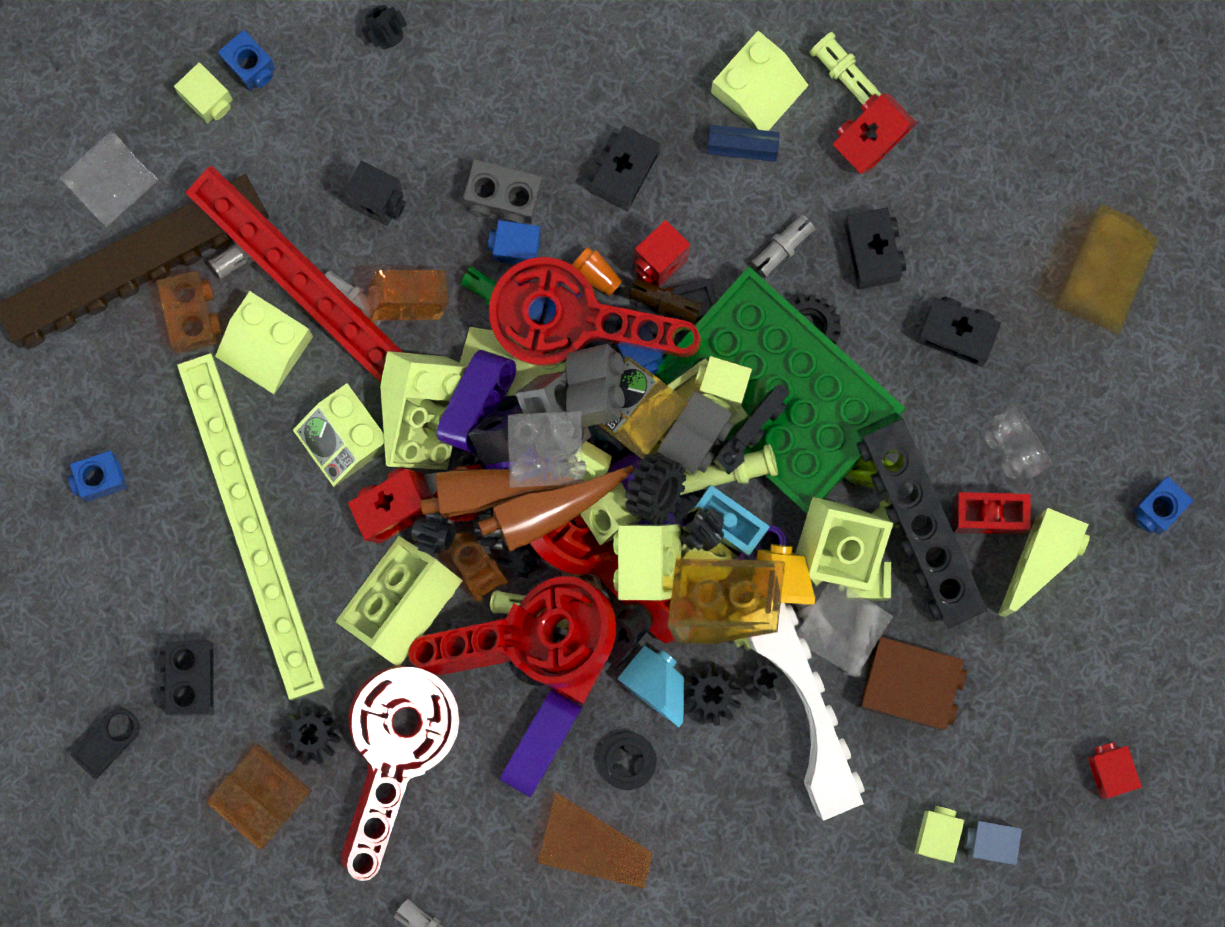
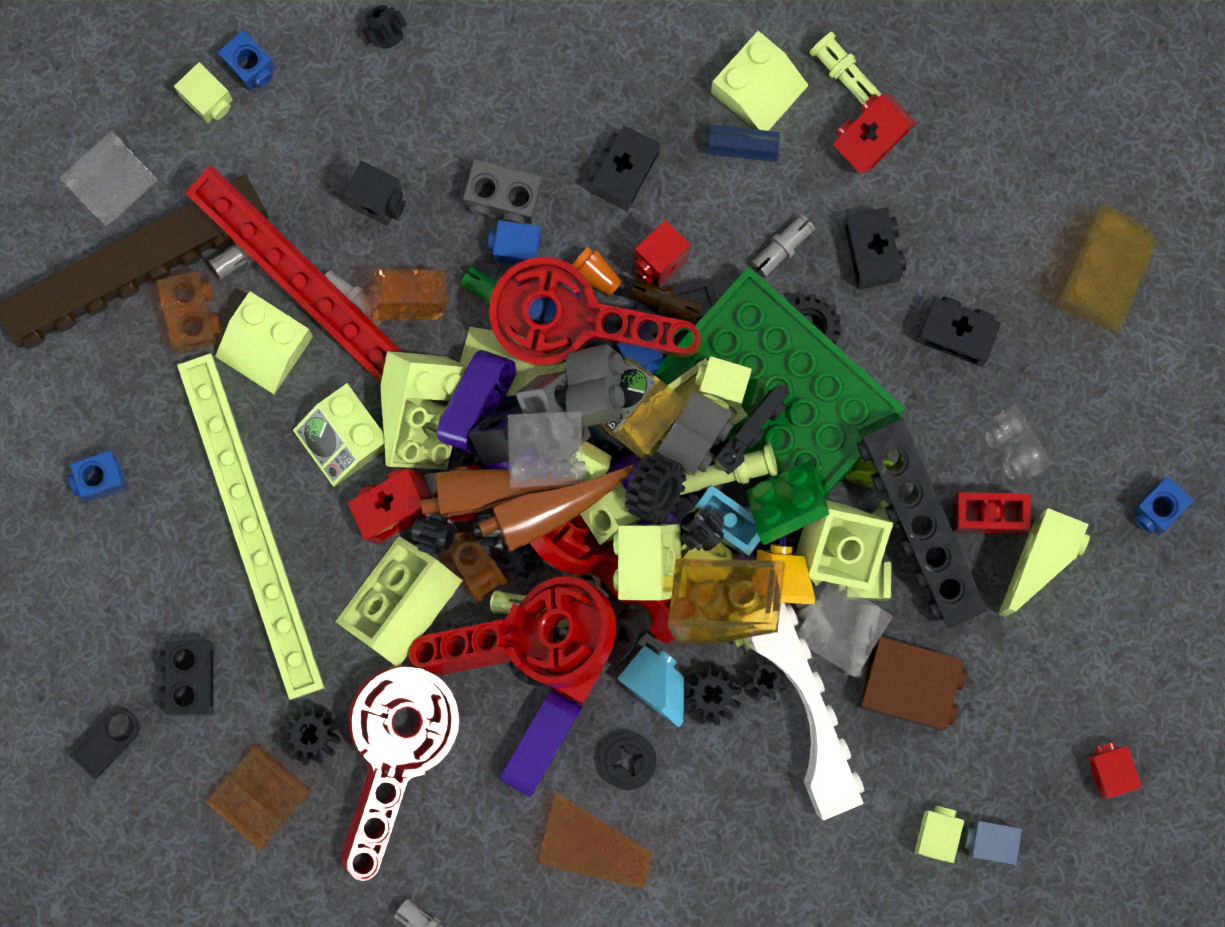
none -> green plate [746,460,830,545]

